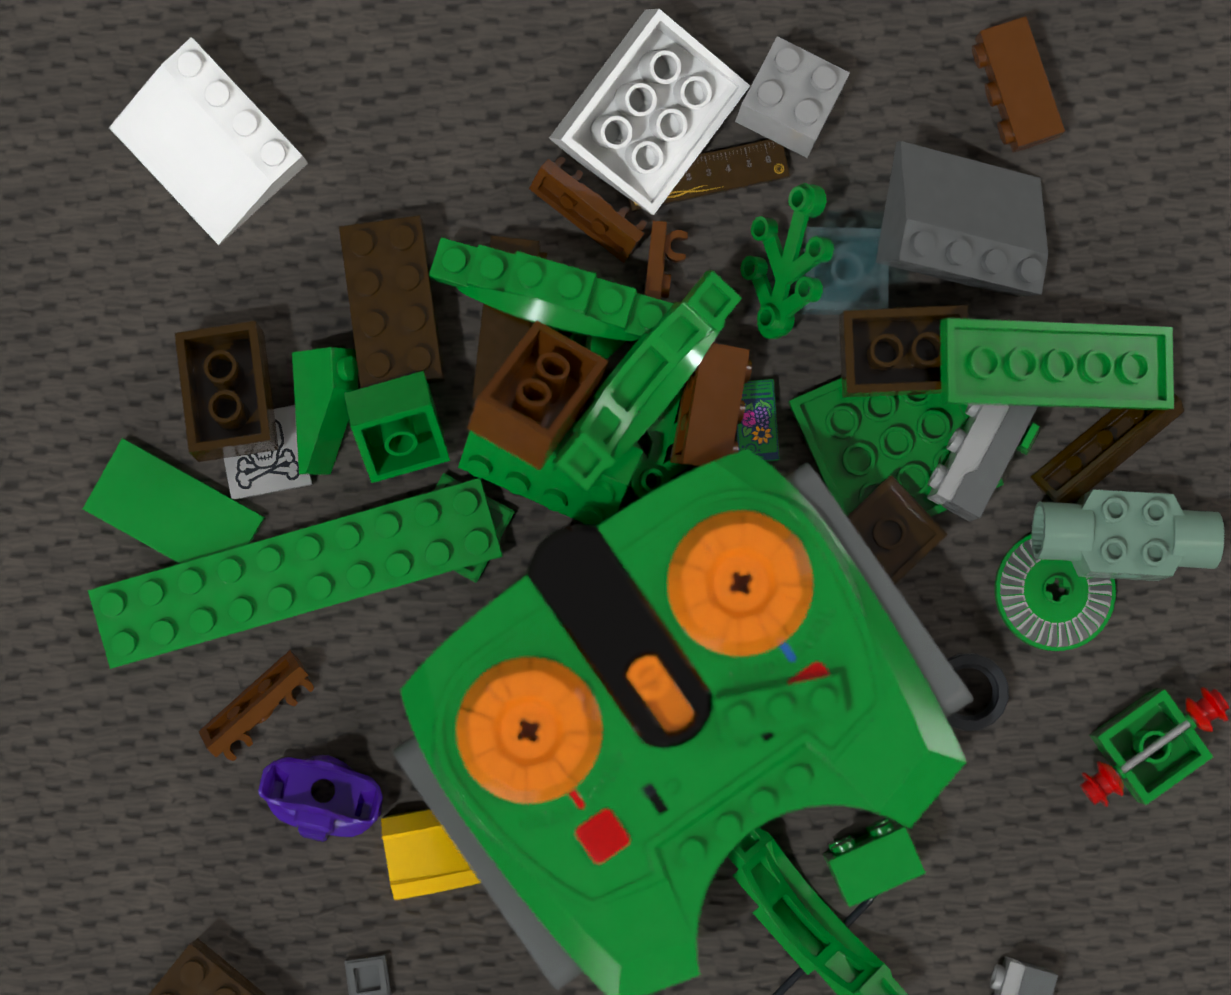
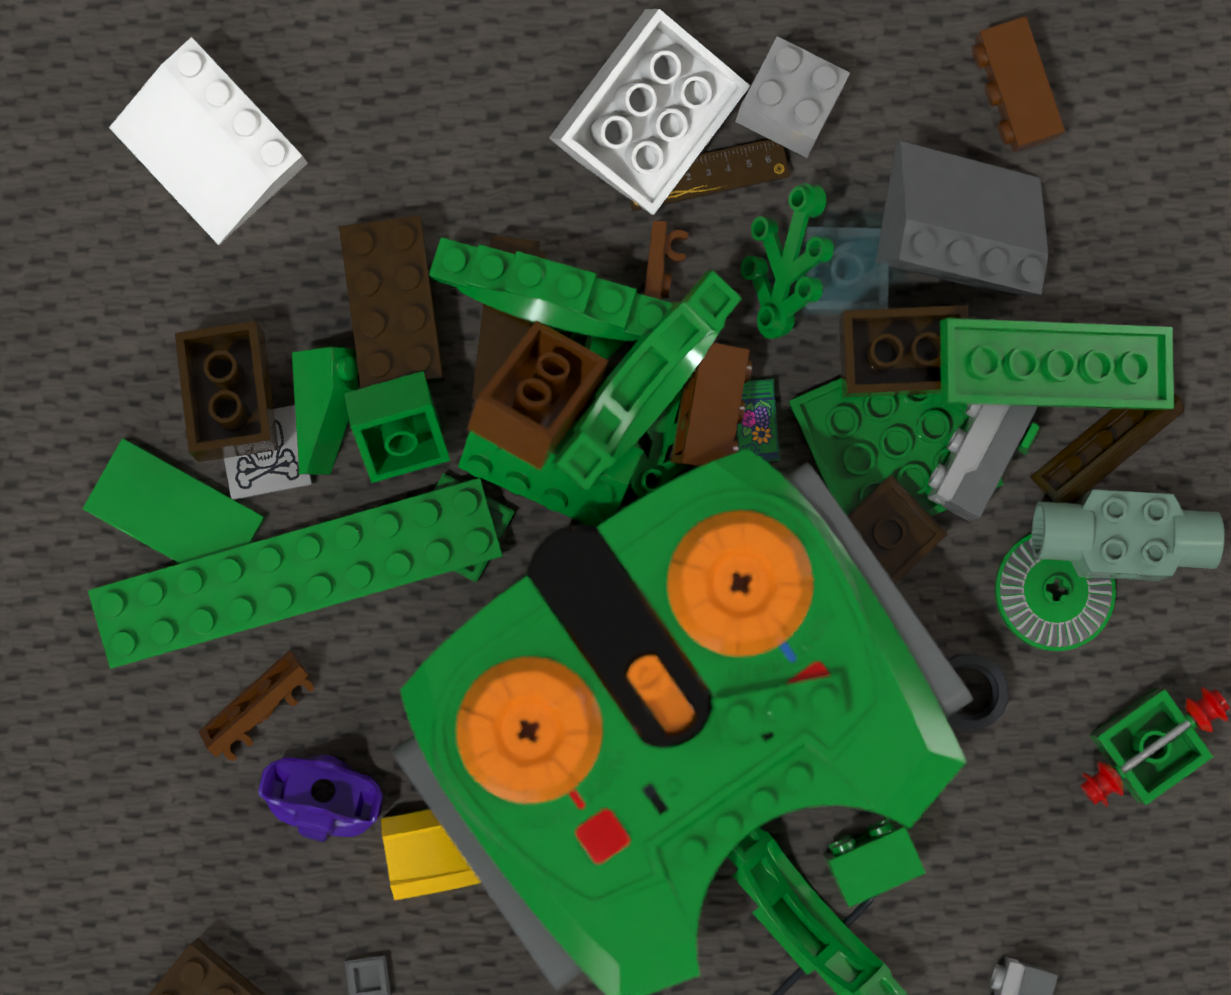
reddish brown plate [529,157,646,263] -> none

